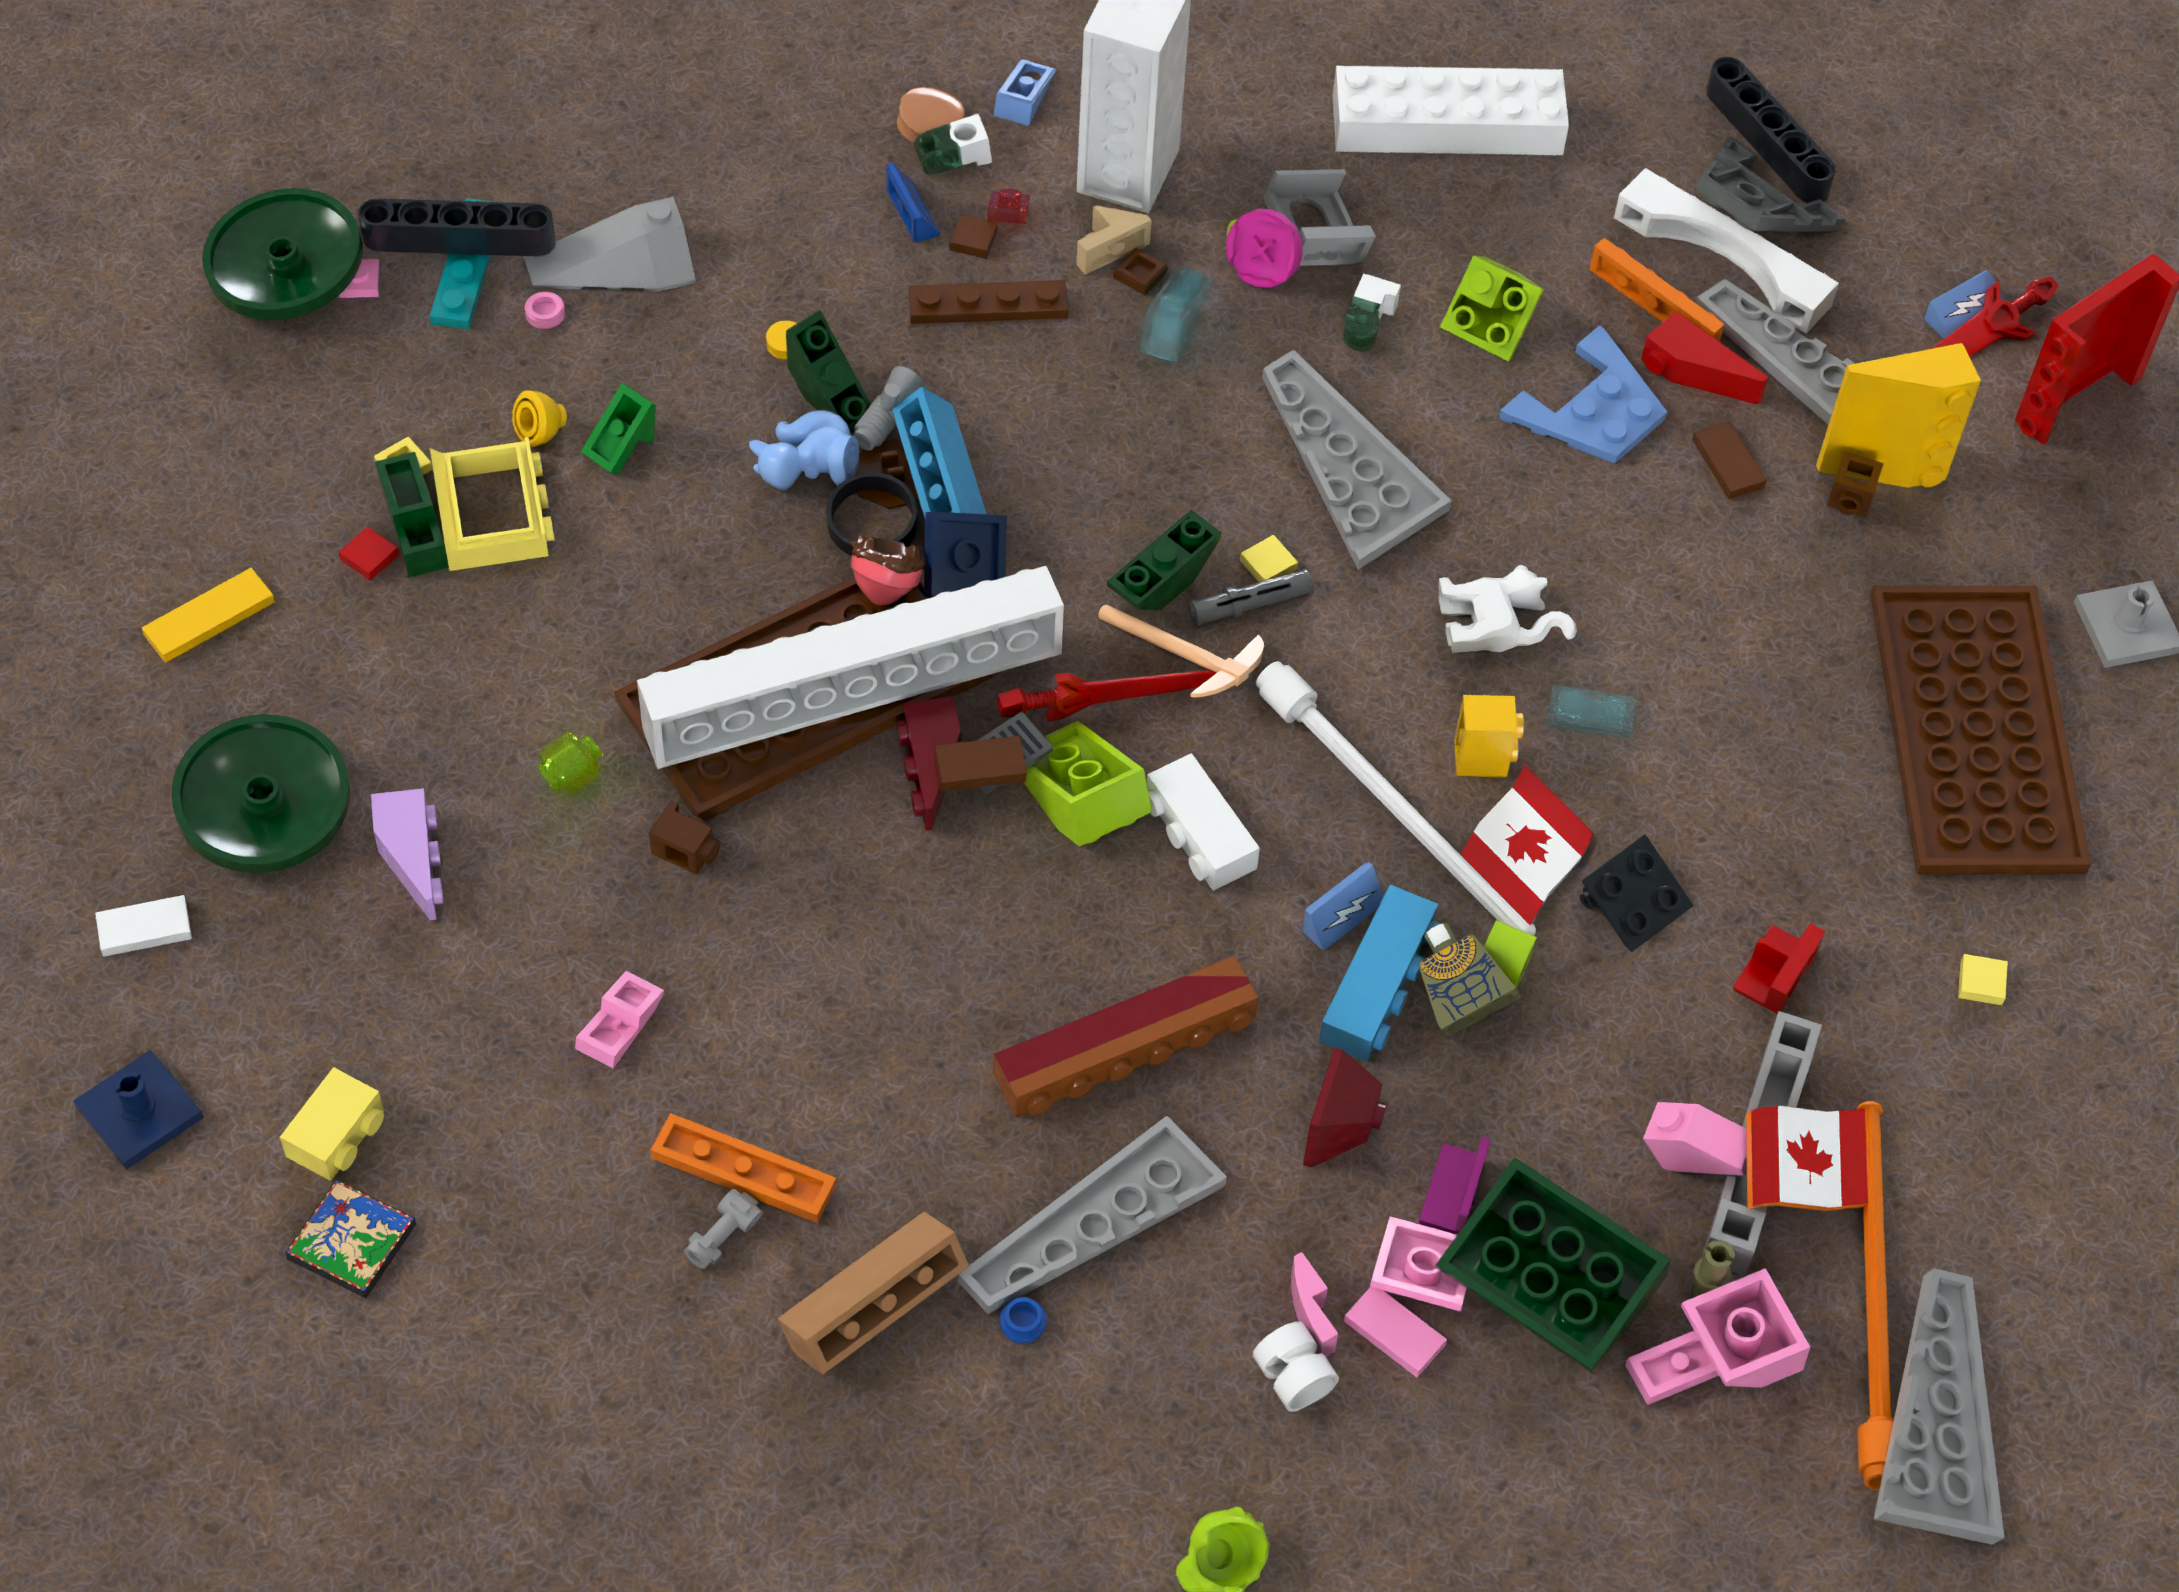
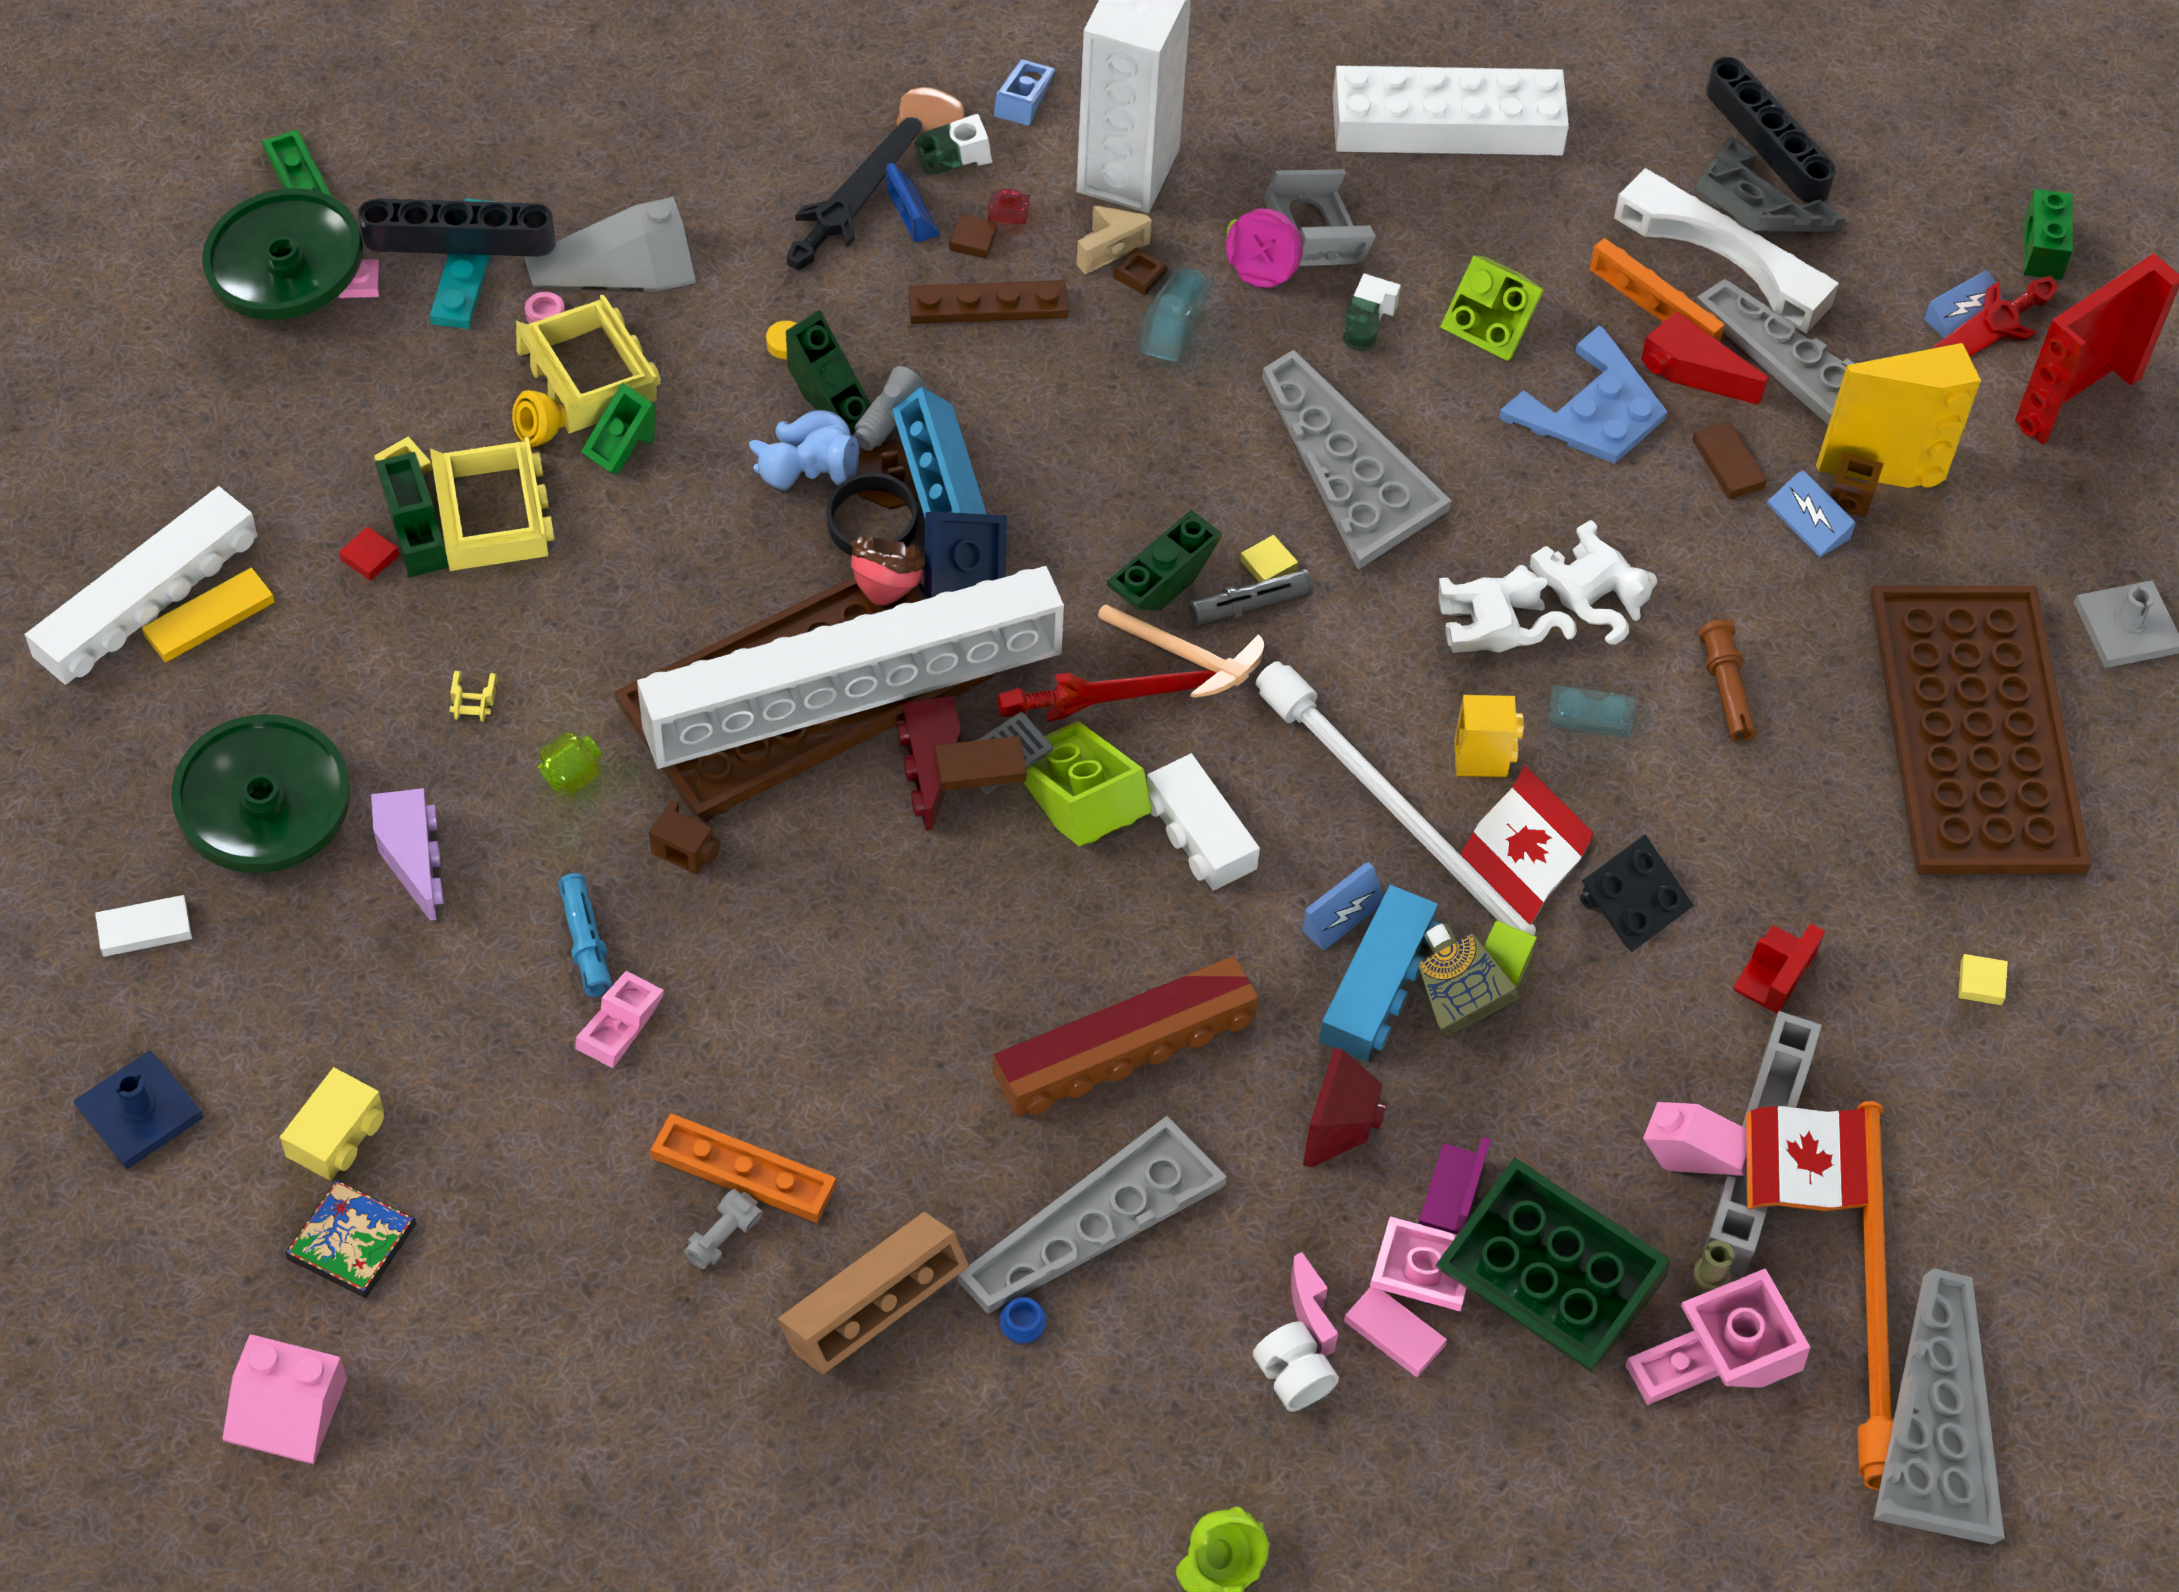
none -> white brick [25,486,258,685]
none -> bright pink slope [222,1334,347,1465]
none -> green tile [261,129,332,196]
none -> light yellow piece [450,671,498,722]
none -> light yellow window [516,294,660,434]
none -> dark azure pin [558,873,613,997]
none -> black sword [786,117,922,271]
none -> white animal [1530,520,1657,645]
none -> dark orange pin [1698,620,1757,742]
none -> medium blue slope [1767,470,1855,557]
none -> green brick [2023,189,2073,280]

